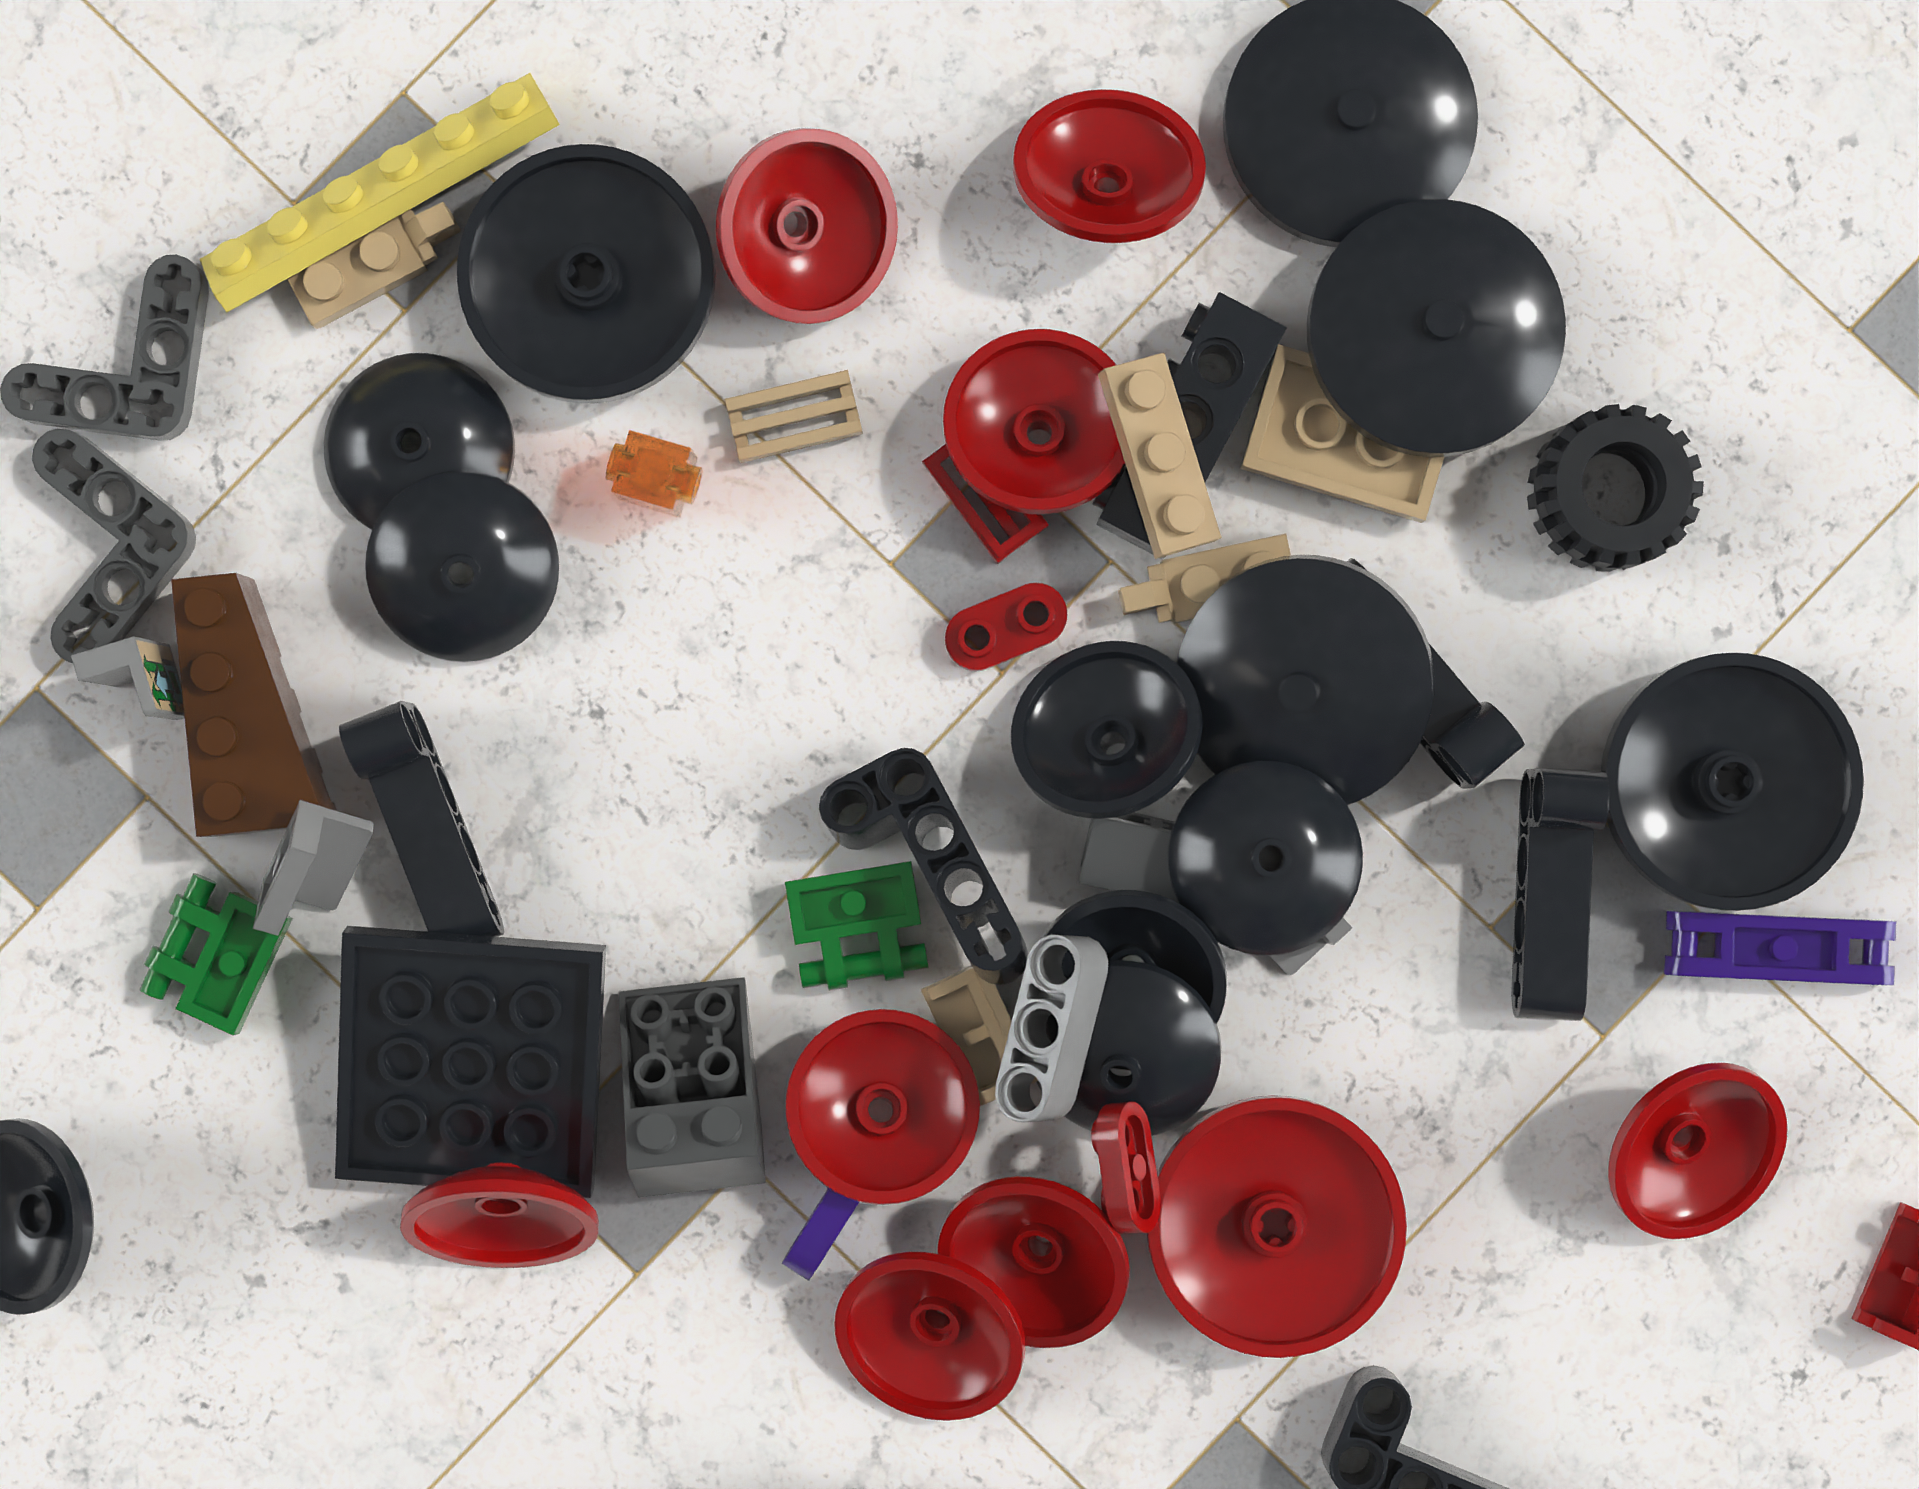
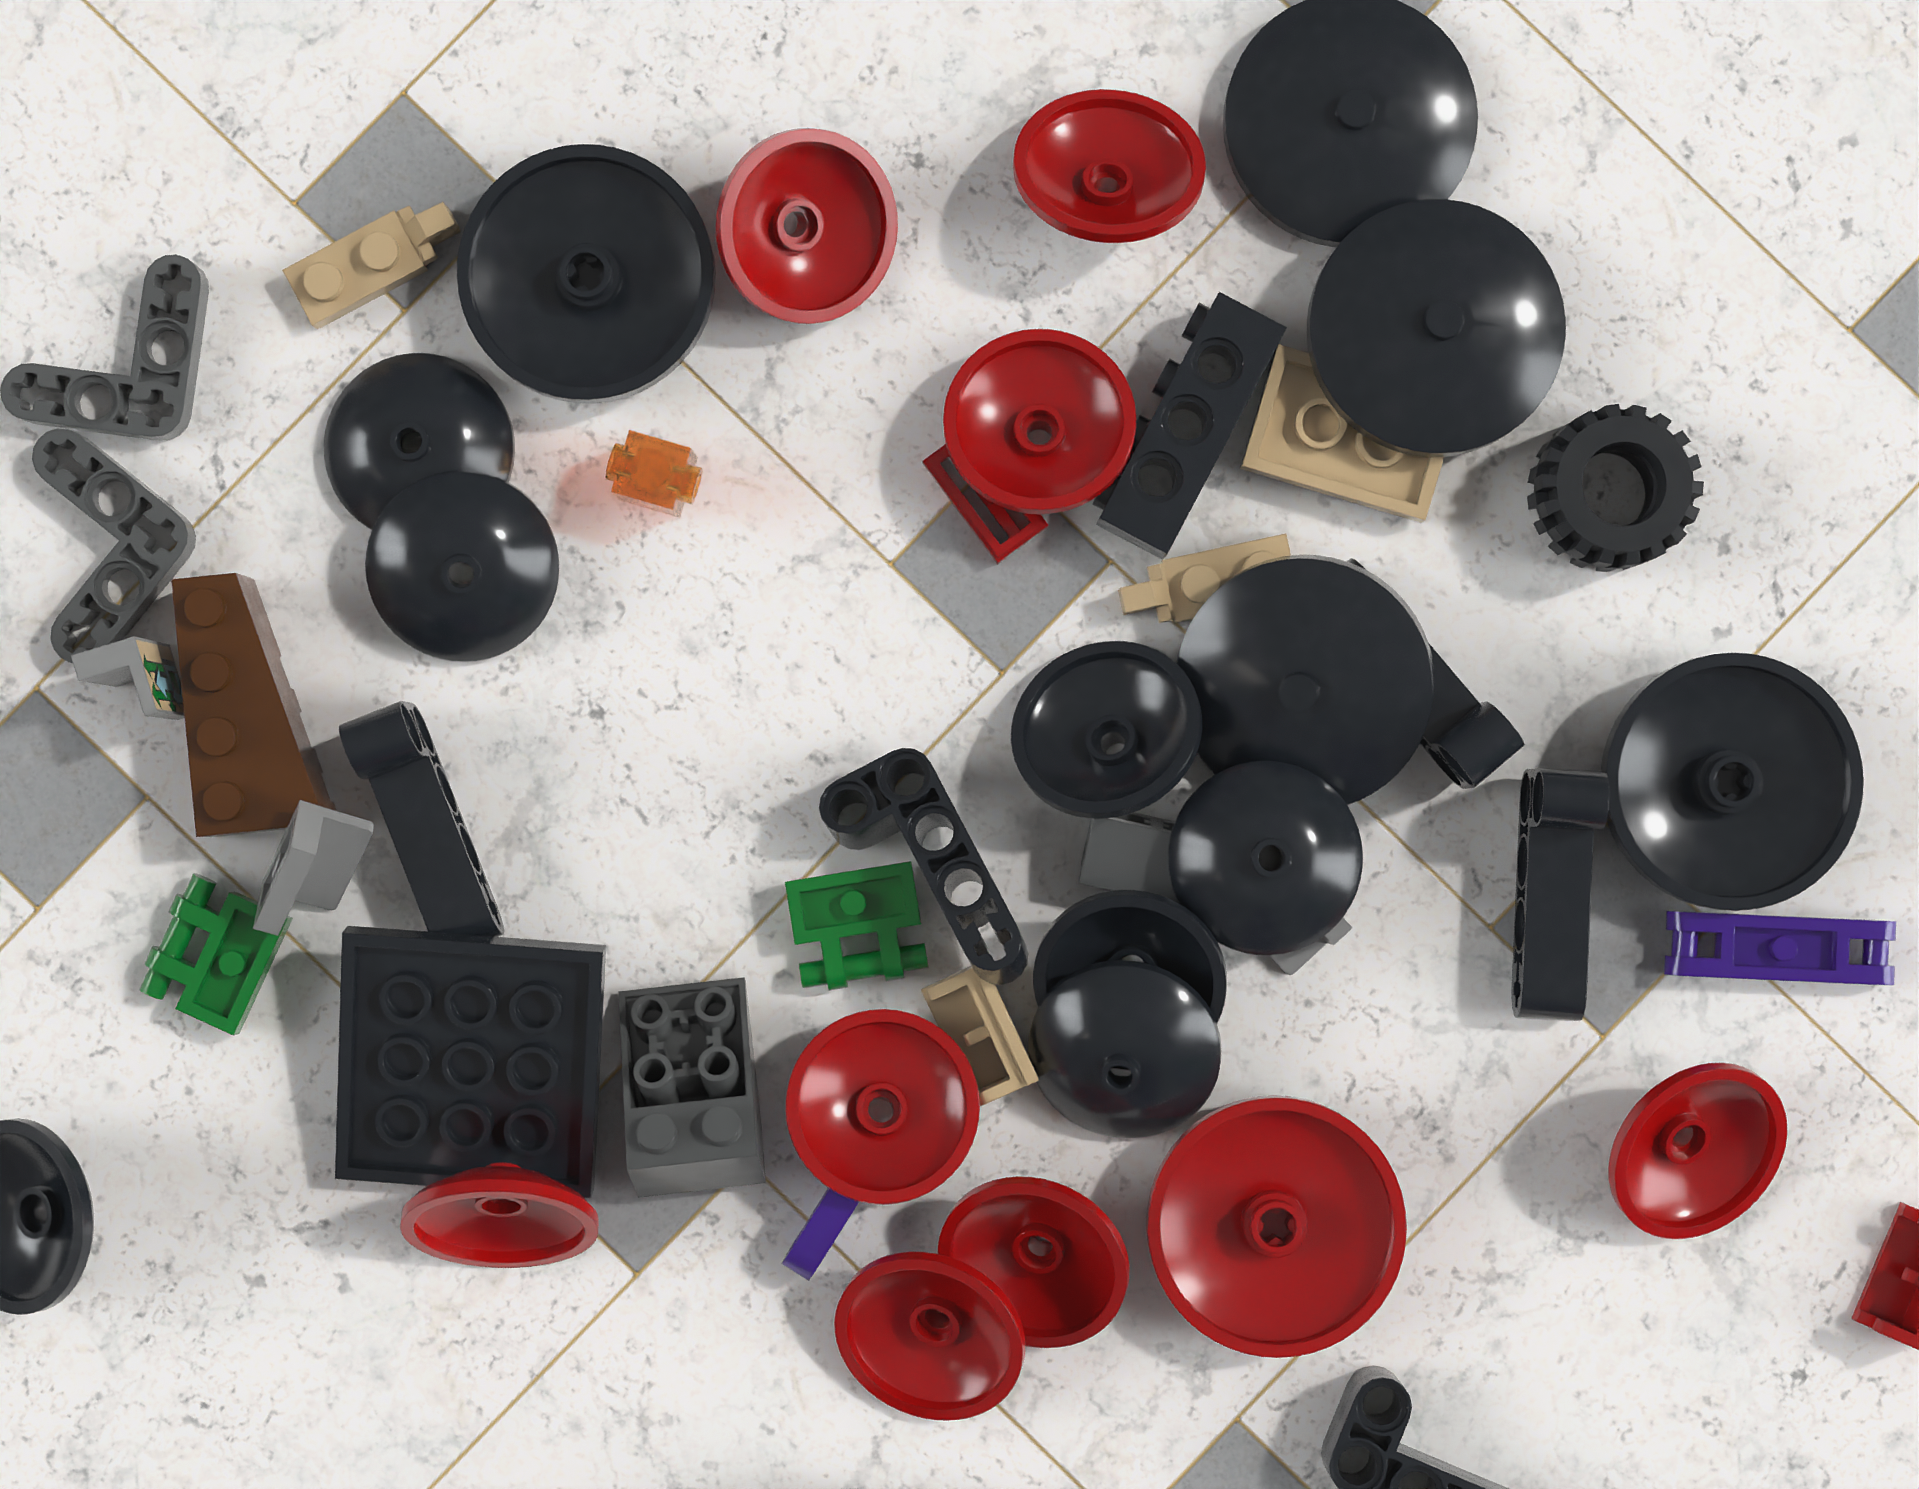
light yellow plate [199,73,560,312] -> none
tan tile [724,370,863,463] -> none
red plate [945,583,1068,671] -> none
light grey beam [995,935,1108,1122] -> none
red plate [1091,1102,1161,1234] -> none
tan plate [1098,352,1222,559] -> none

